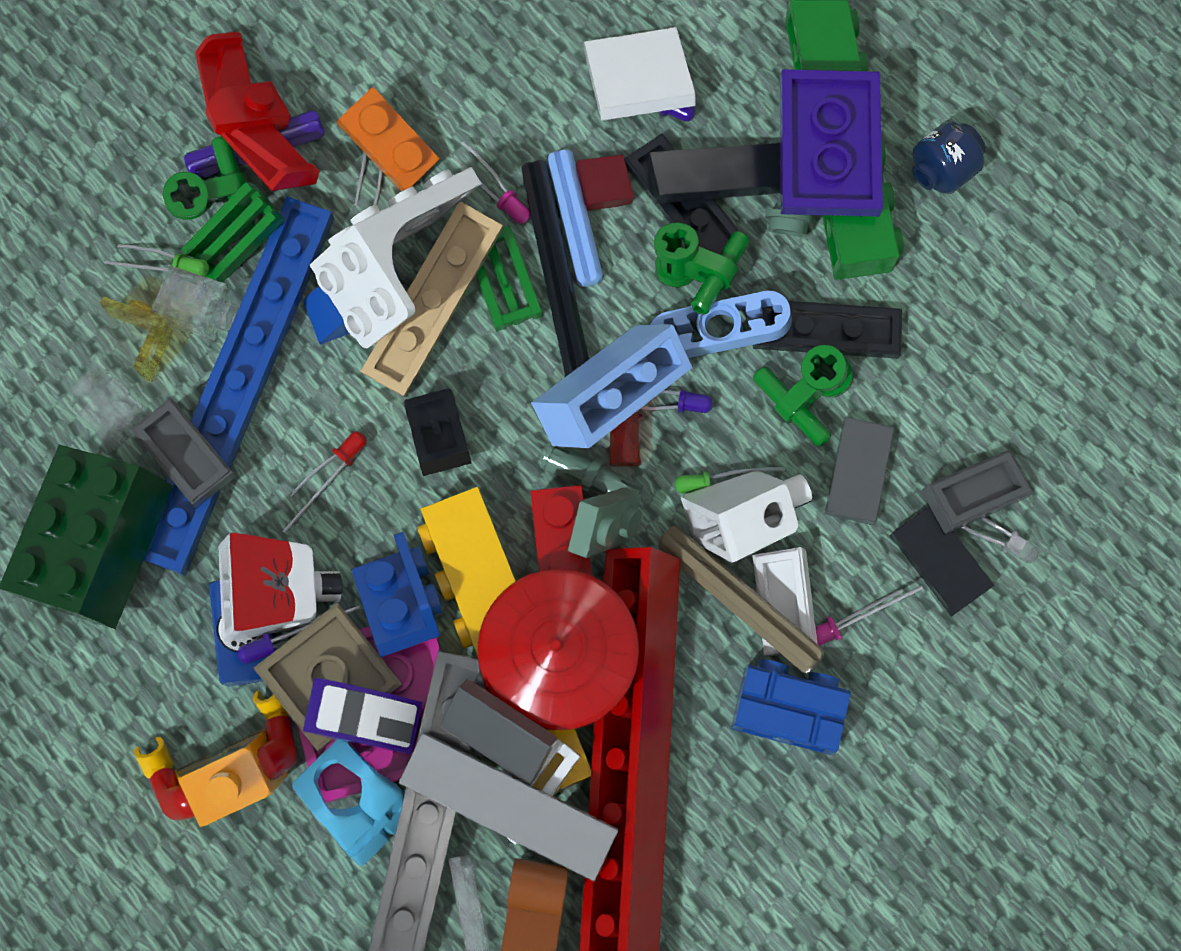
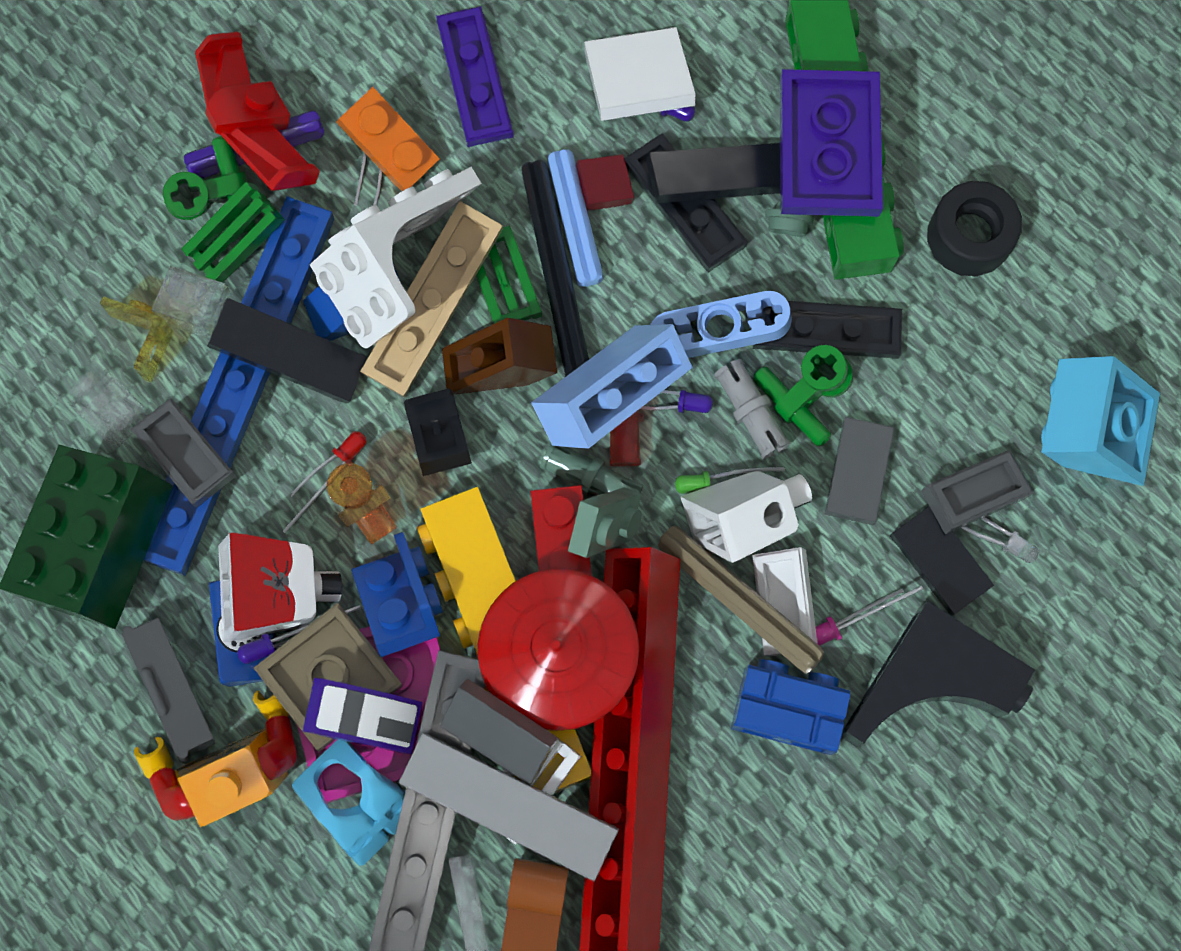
piece [104,244,209,278] -> none
dark pink piece [453,141,530,224] -> none
green piece [654,223,750,315] -> none
dark blue head [912,122,986,194] -> none
none -> dark grey piece [122,617,216,764]
none -> black tile [207,297,367,404]
none -> clear orange hips [327,463,397,545]
none -> dark purple tile [436,6,514,147]
none -> reddish brown slope [442,318,557,395]
none -> light grey pin [714,359,791,460]
none -> black arch [841,601,1035,747]
none -> black tyre [927,181,1022,277]
none -> medium azure slope [1041,356,1160,486]

